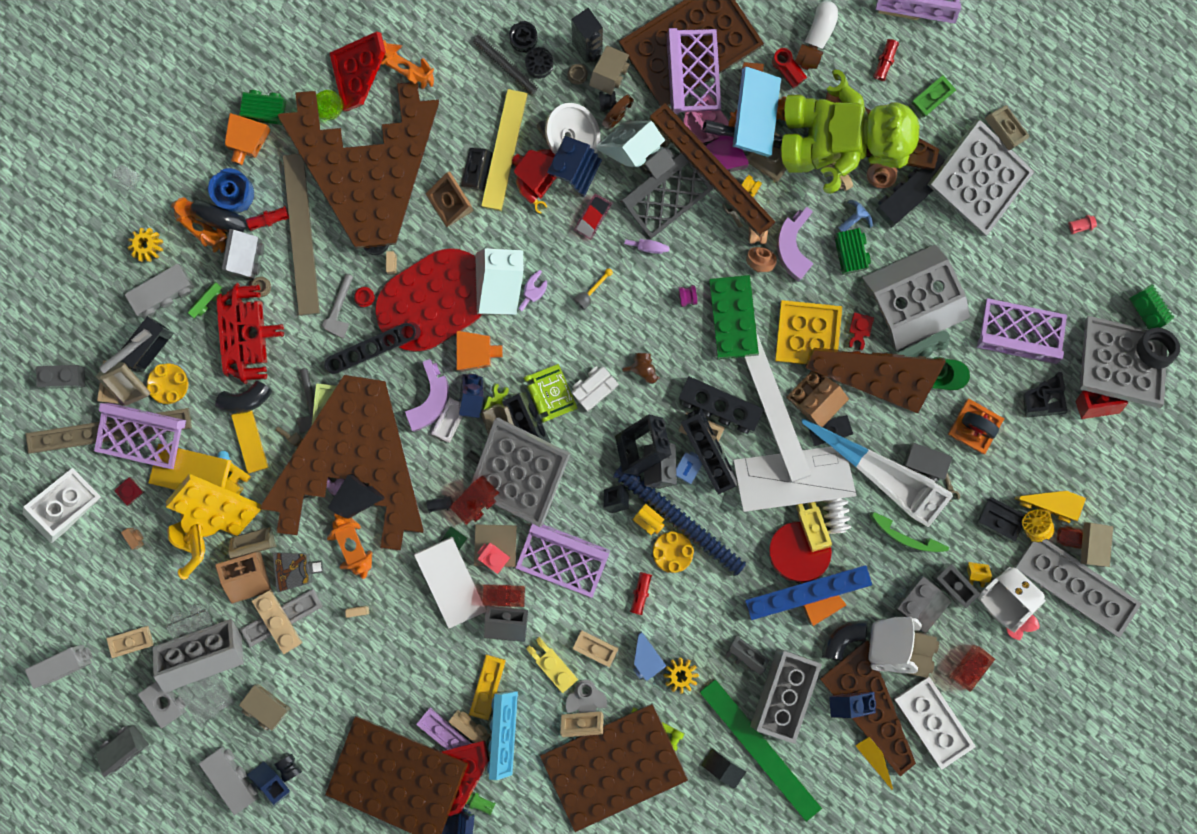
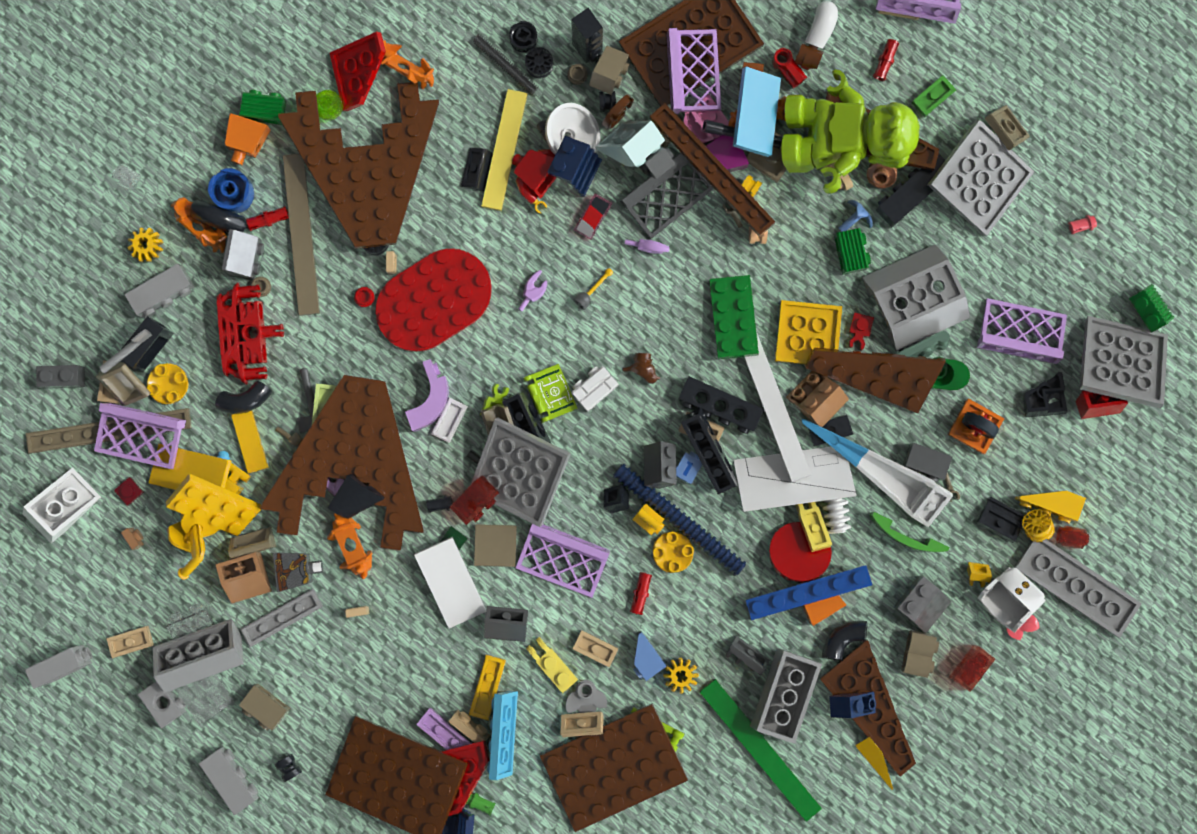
flat silver slope [96,725,149,777] -> none
bright green plate [187,280,222,318] -> none
dark blue slope [247,762,290,808] -> none
tan plate [252,590,303,655] -> none
light grey piece [322,274,353,339] -> none
black beam [324,322,421,374] -> none
medium nougat slope [425,171,473,227] -> none
orange torso [457,331,503,372] -> none
dark blue slope [459,374,484,418] -> none
light aqua slope [476,249,523,315] -> none
coral bracket [477,543,511,574] -> none
clear red brick [483,584,526,607] -> none
black window [615,414,672,476] -> none
magenta wheel [678,285,698,307] -> none
black slope [701,748,747,789] -> none
nougat plate [746,247,777,272] -> none
lavender arch [777,207,814,282] -> none
white piece [869,617,922,673] -> none
white plate [894,676,976,770] -> none
dark grey brick [931,563,980,609] -> none
dark tan tile [1080,522,1113,567] -> none
black tyre [1136,327,1180,369] -> none

